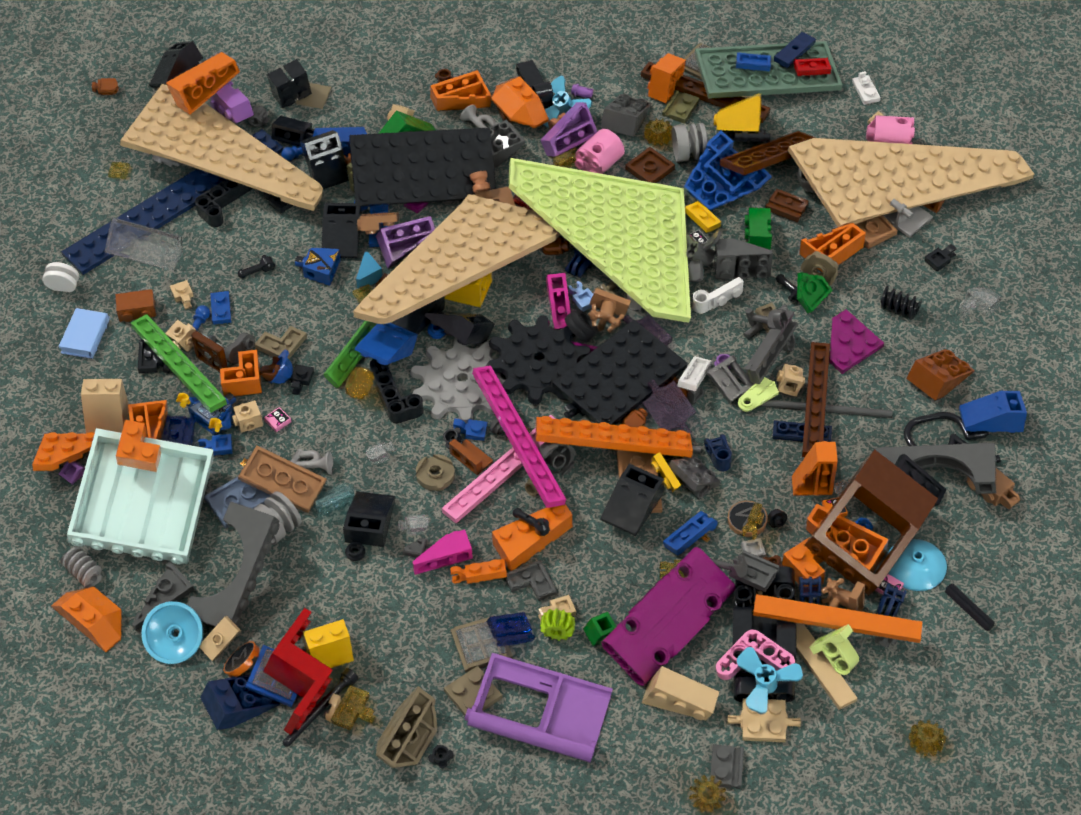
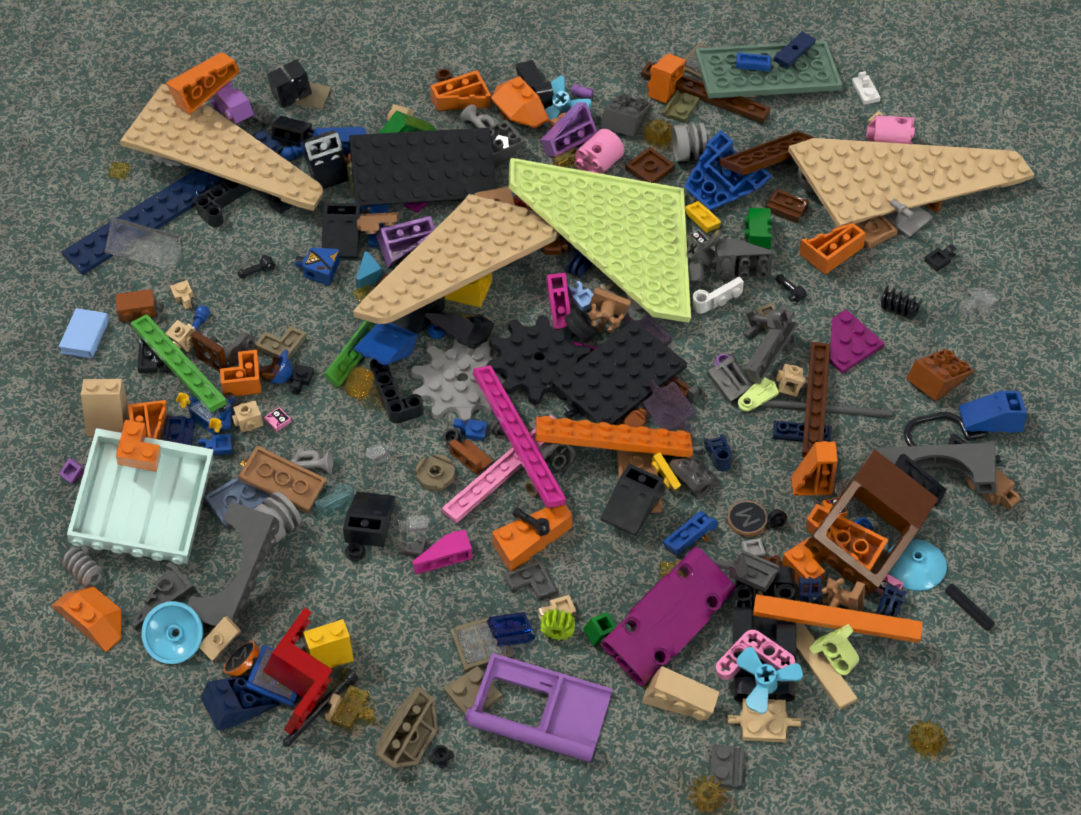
orange plate [32,432,95,471] -> none
white head [42,262,79,292] -> none
dark orange arm [92,78,119,95] -> none
black slope [149,41,203,88] -> none
blue plate [210,291,231,325] -> none
orange plate [450,559,507,584] -> none
nougat wheel [470,171,491,193] -> none
white plate [678,356,712,391] -> none
yellow slope [714,94,762,132] -> none
black plate [734,129,771,142] -> none
clear yellow plate [742,502,764,540] -> none
red plate [794,58,832,76] -> none
green plate [797,272,833,314] -> none
dark tan plate [801,251,839,286] -> none

